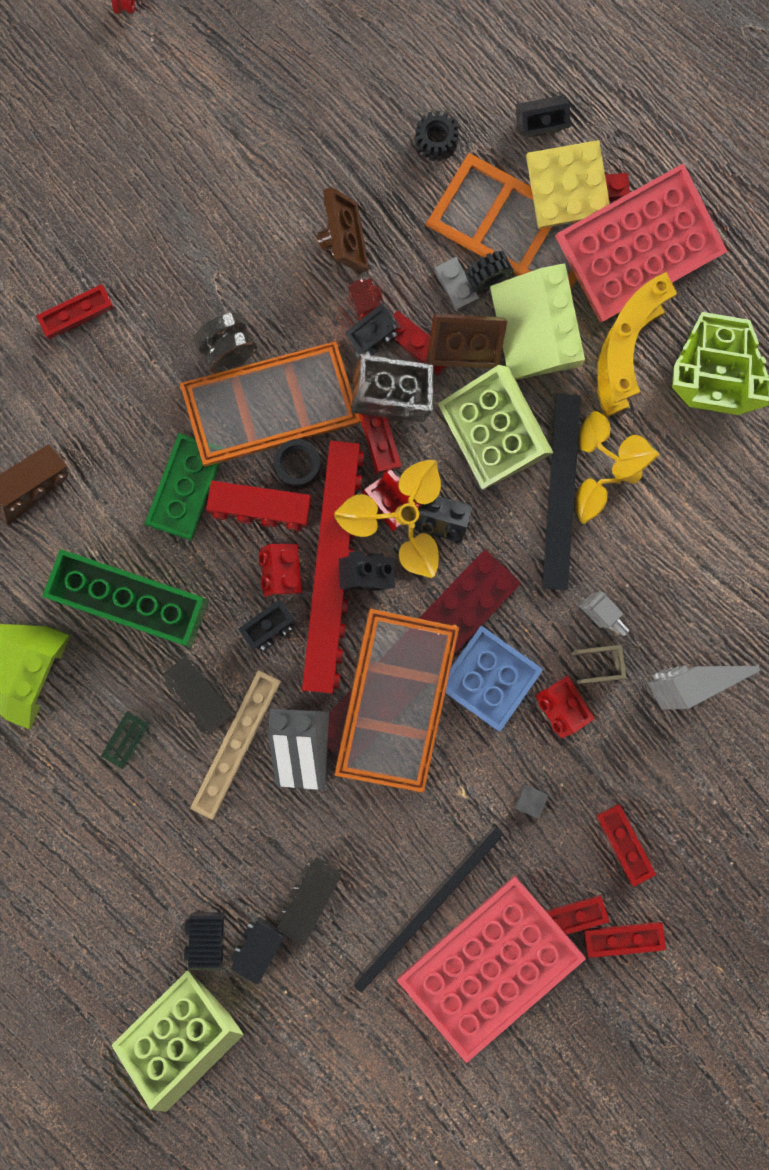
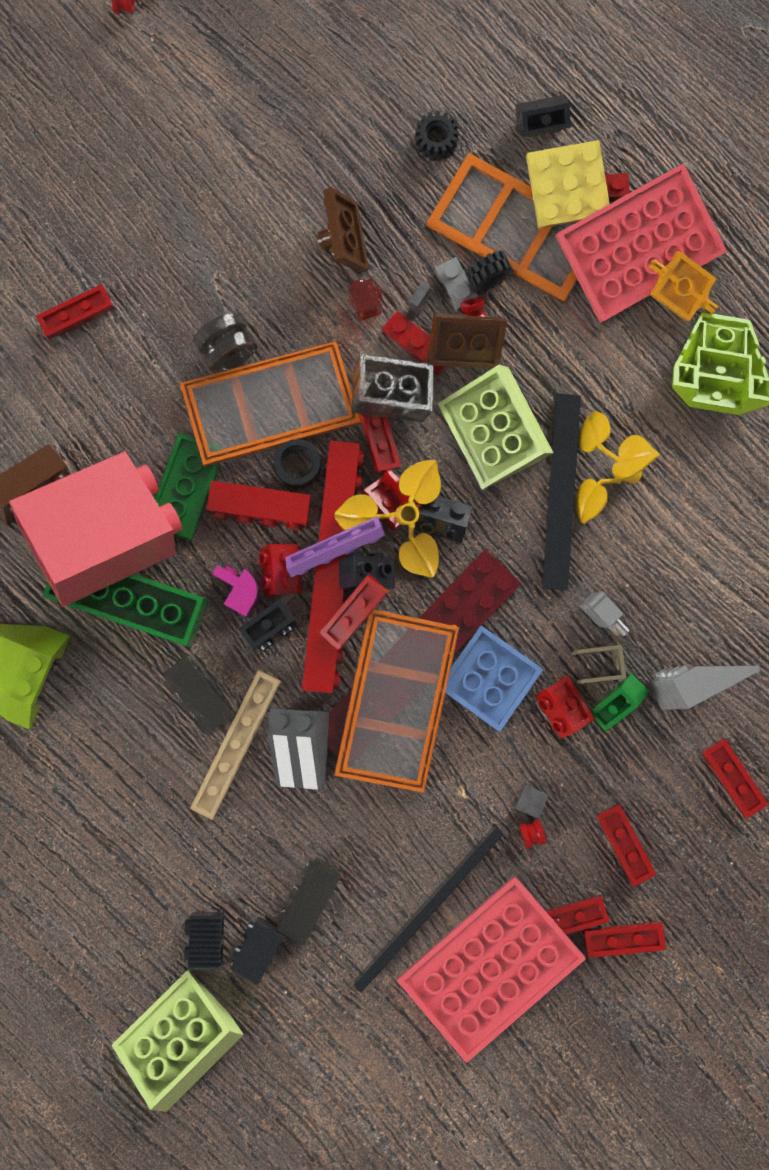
clear green tile [101,712,150,769] -> none
black bracket [345,303,402,358] -> none
yellowish green slope [490,263,585,380] -> none
yellow fence [597,272,677,418] -> none
none -> coral brick [9,451,182,607]
none -> dark pink brick [212,565,260,619]
none -> medium lavender plate [285,516,385,577]
none -> red plate [320,575,389,650]
none -> flat silver tile [409,281,431,315]
none -> red wheel [460,297,487,317]
none -> red wheel [519,819,546,850]
none -> green slope [590,673,649,731]
none -> light orange plate [649,251,718,321]
none -> red plate [701,738,769,819]

